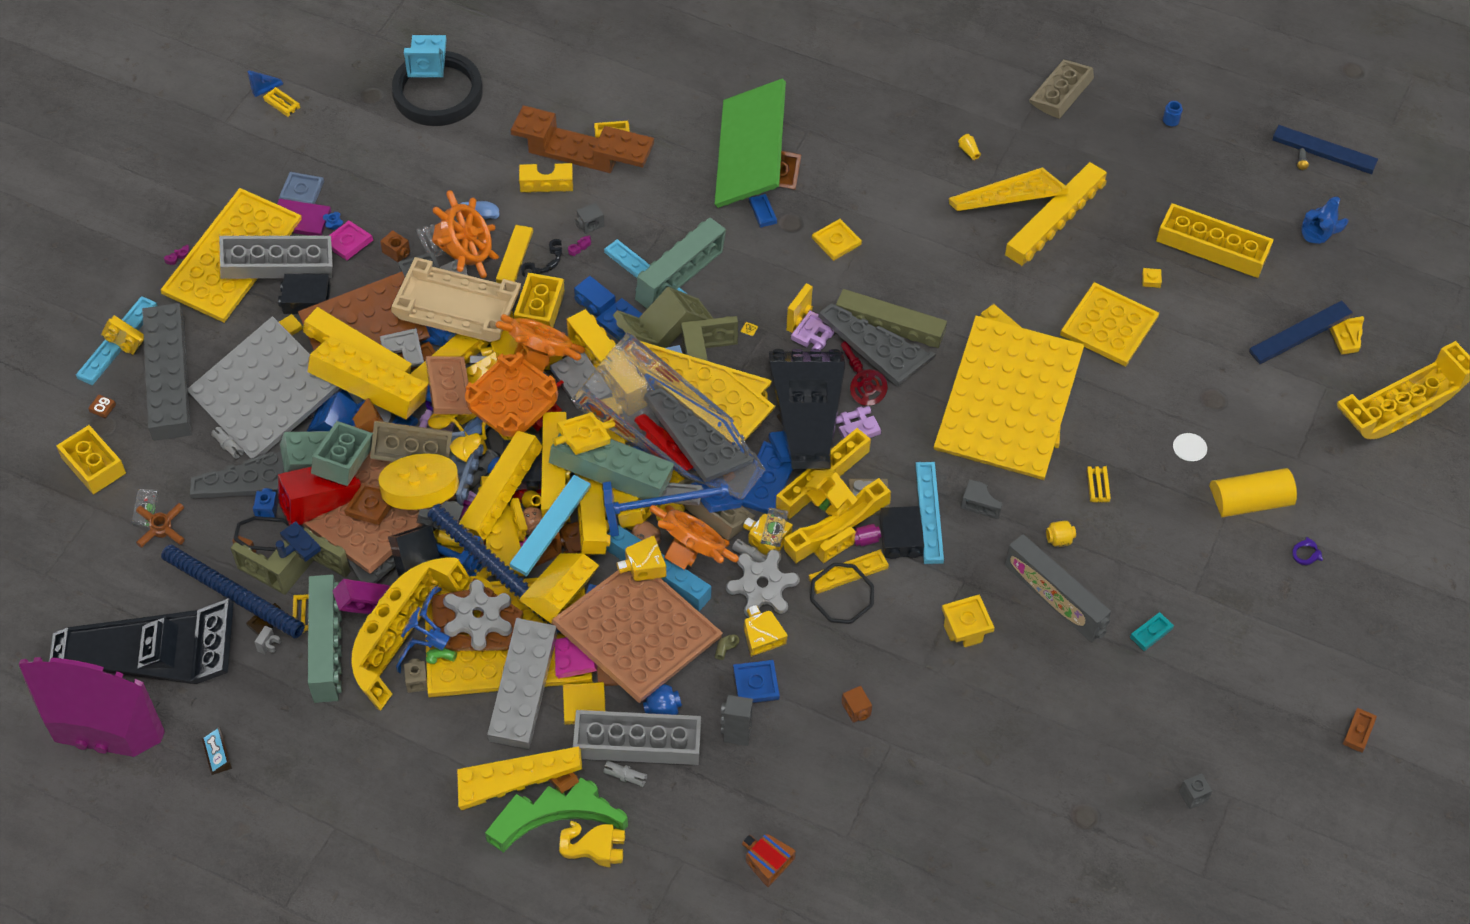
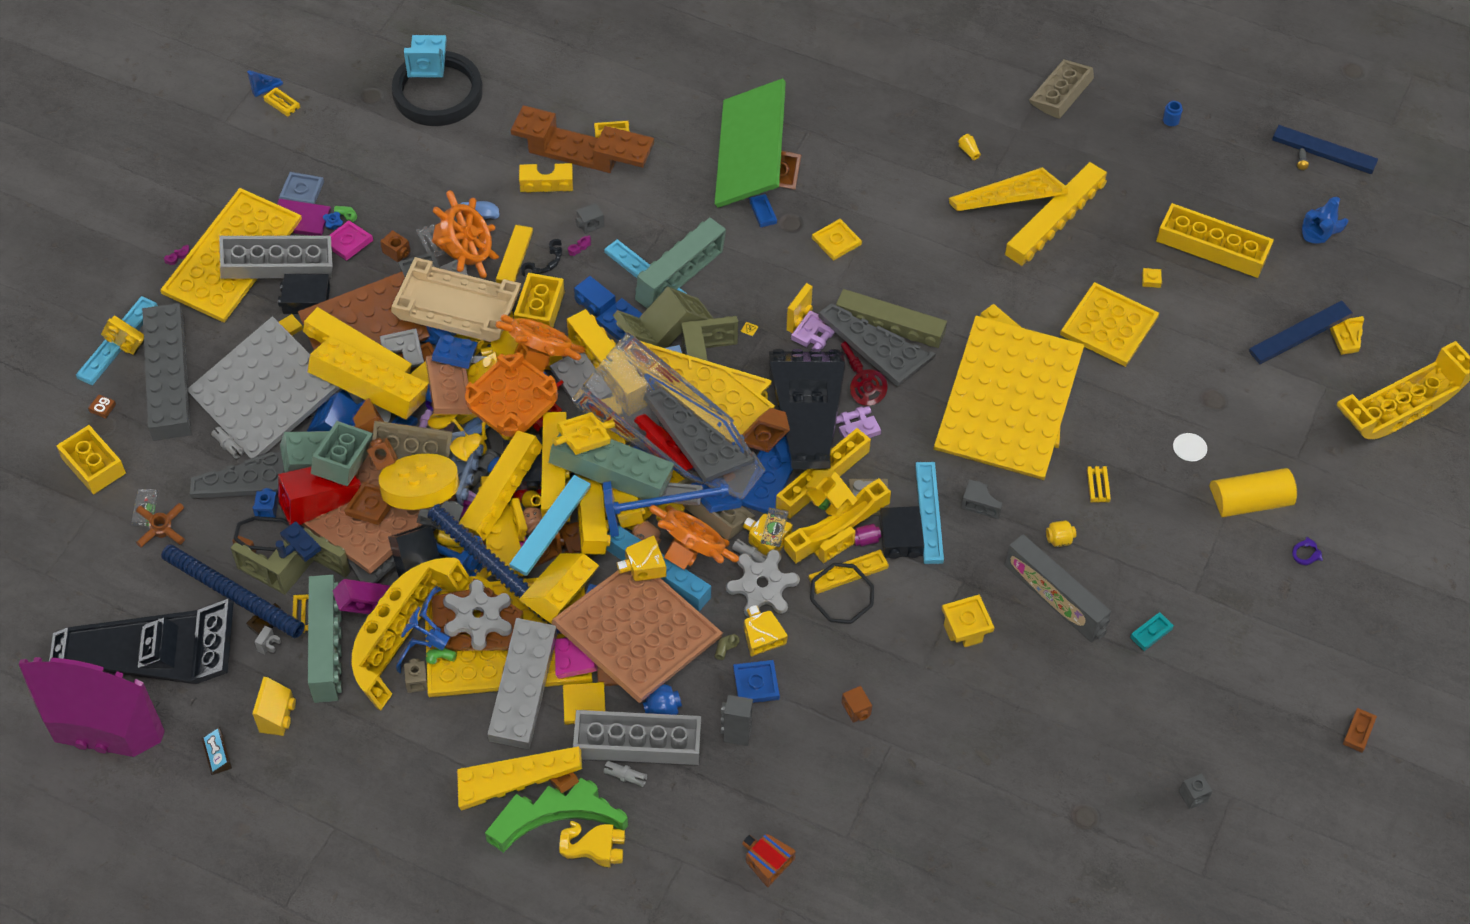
none -> yellow slope [252,677,296,736]
none -> bright green arm [334,206,357,222]
none -> dark orange brick [367,437,398,470]
none -> blue plate [432,334,478,369]
none -> dark orange slope [738,408,790,452]

